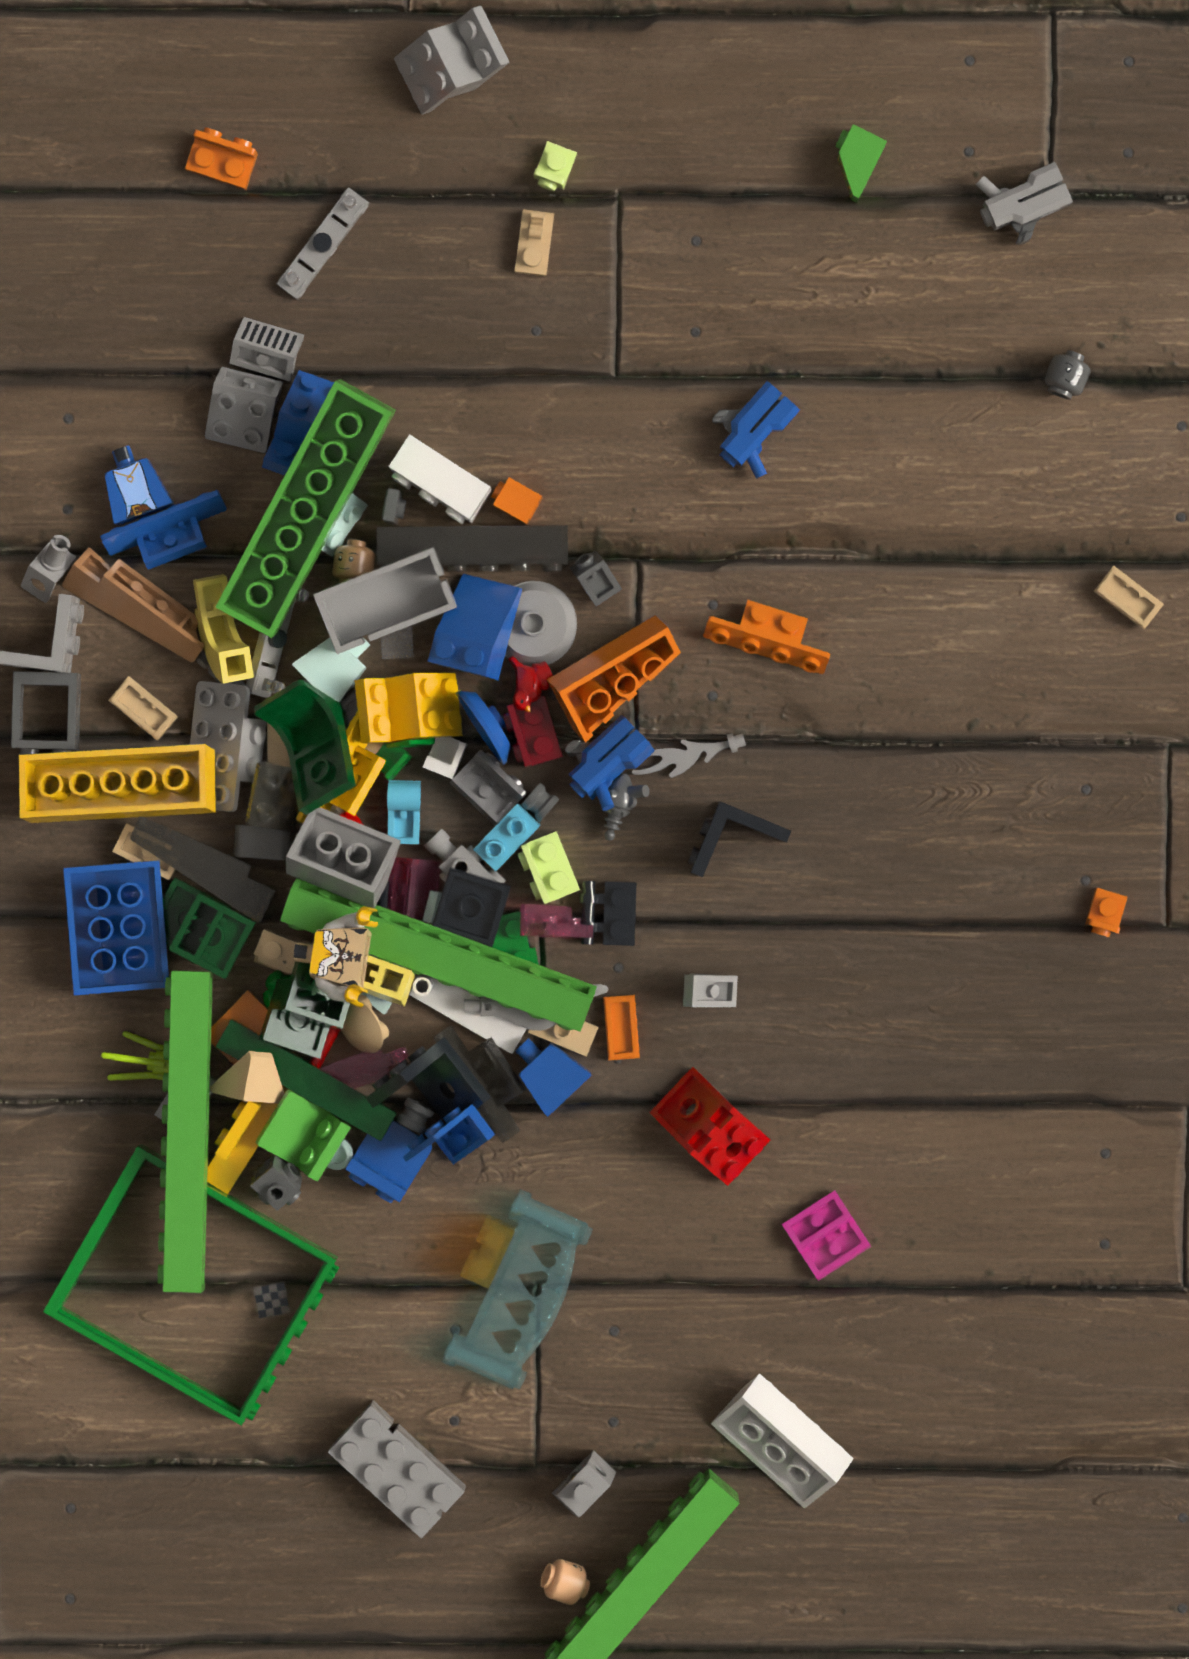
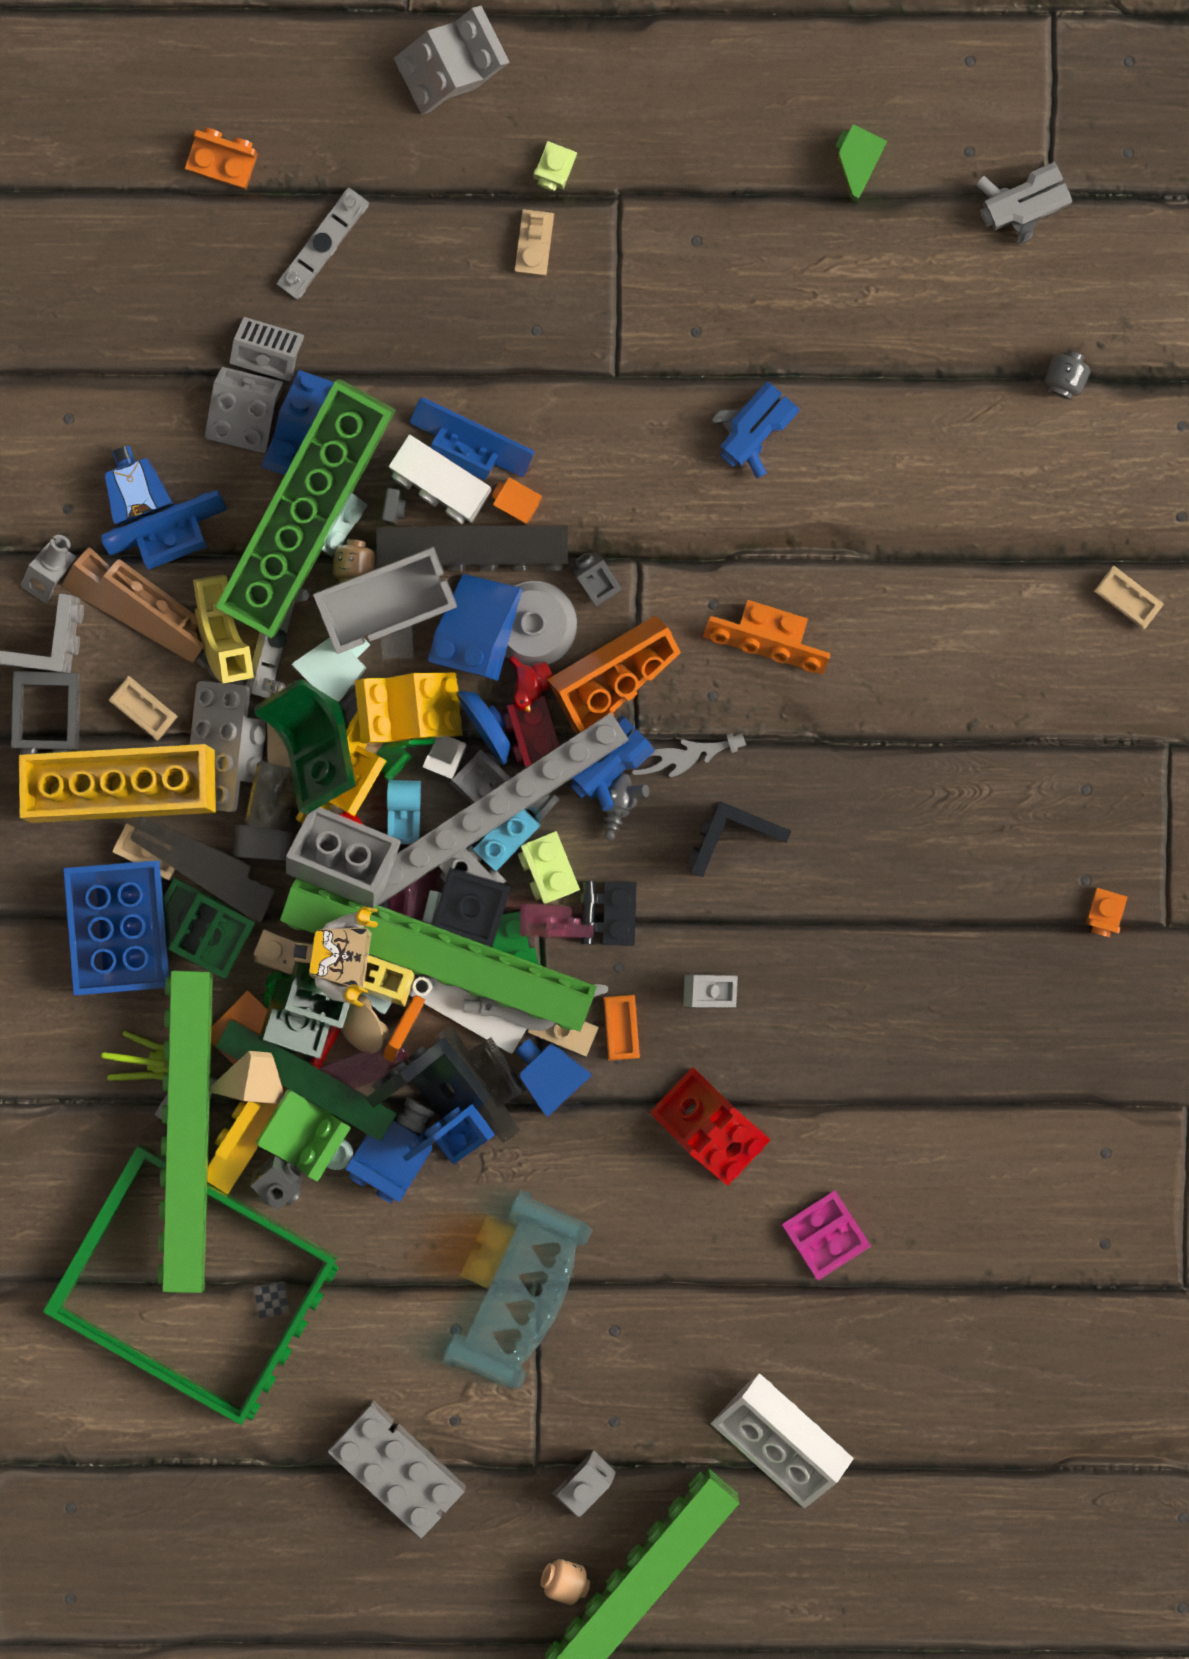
none -> light grey plate [376,713,629,906]
none -> orange tile [383,995,426,1063]
none -> blue bracket [410,397,534,480]

